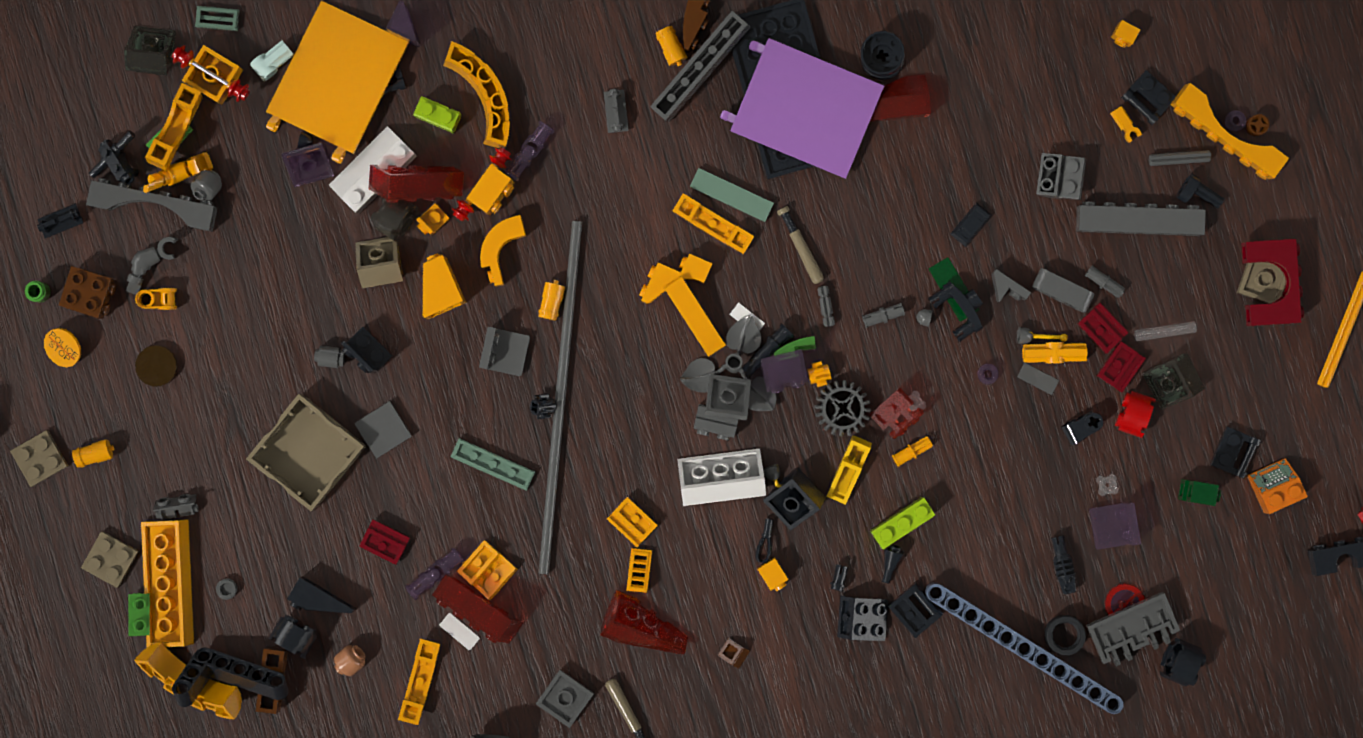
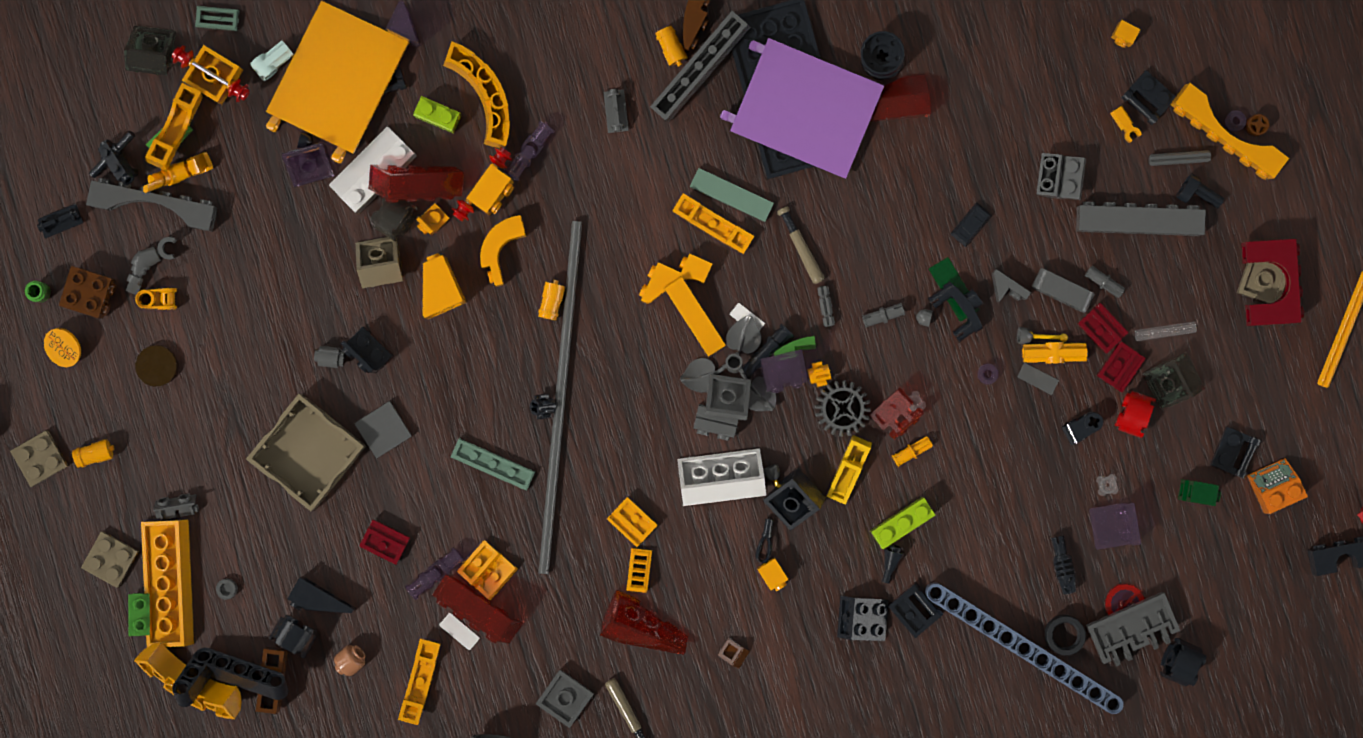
dark grey head [191,170,222,201] -> none
dark grey bracket [479,327,530,376] -> none
black pin [830,564,849,592] -> none

